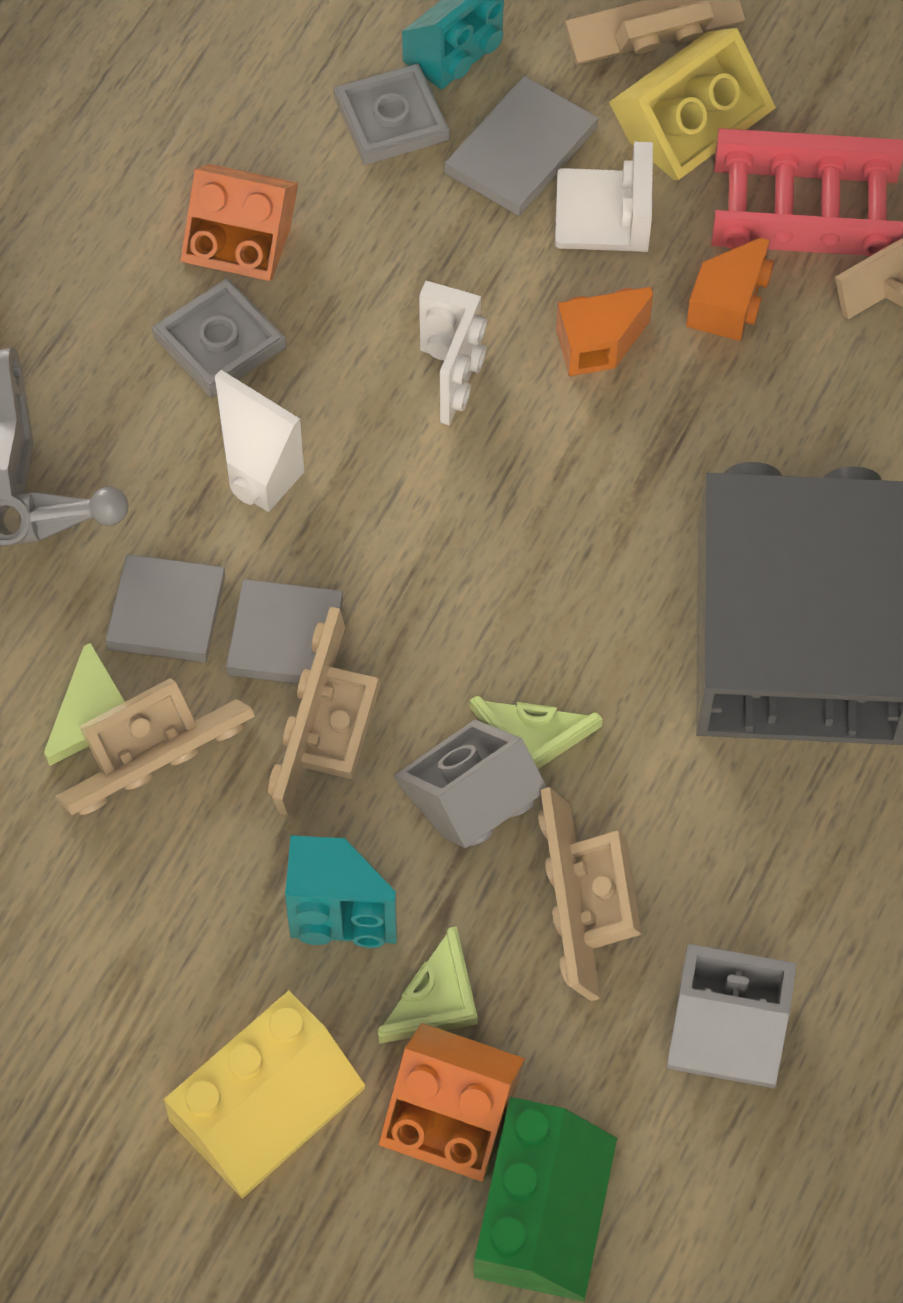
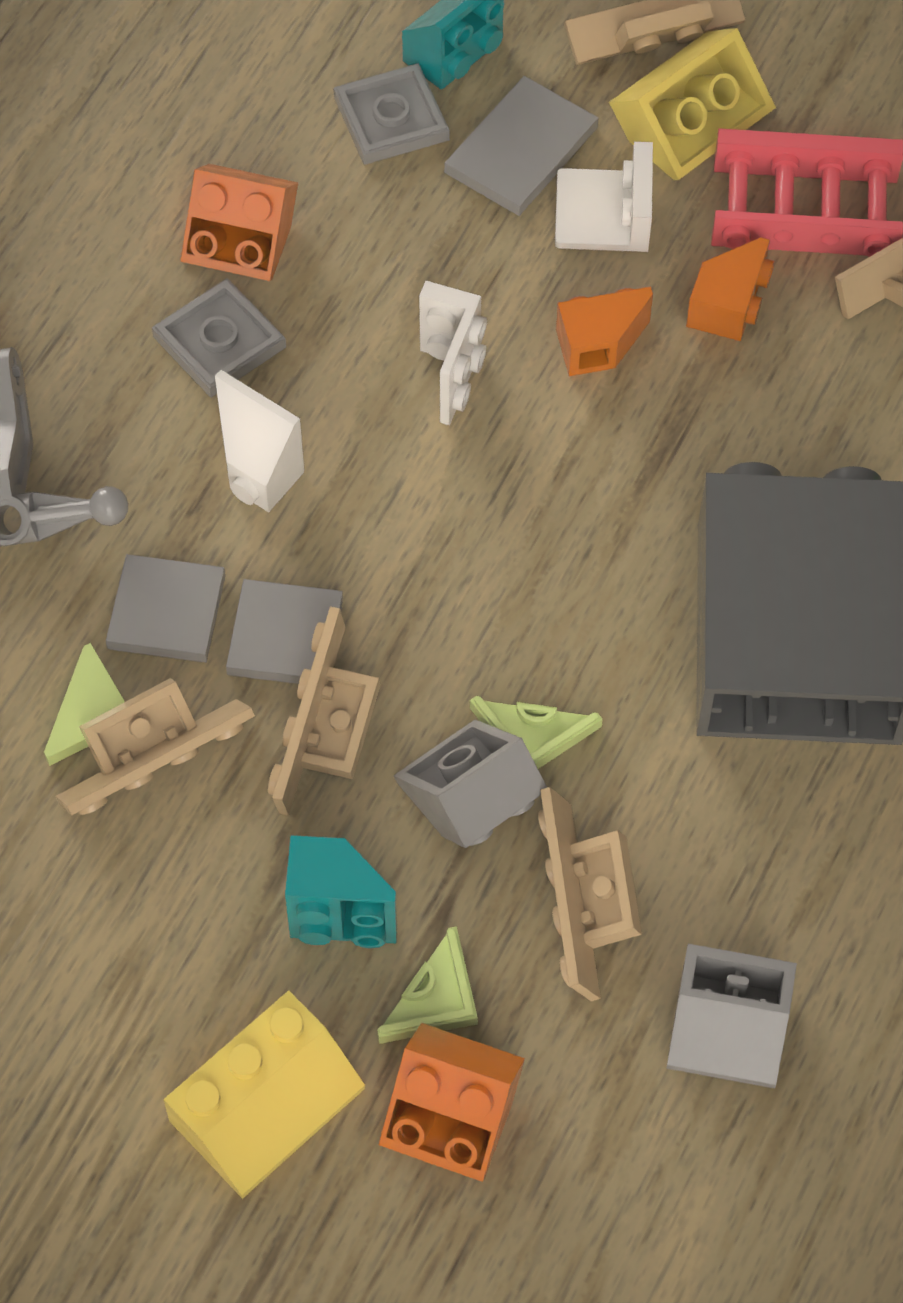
green slope [474,1097,617,1302] -> none

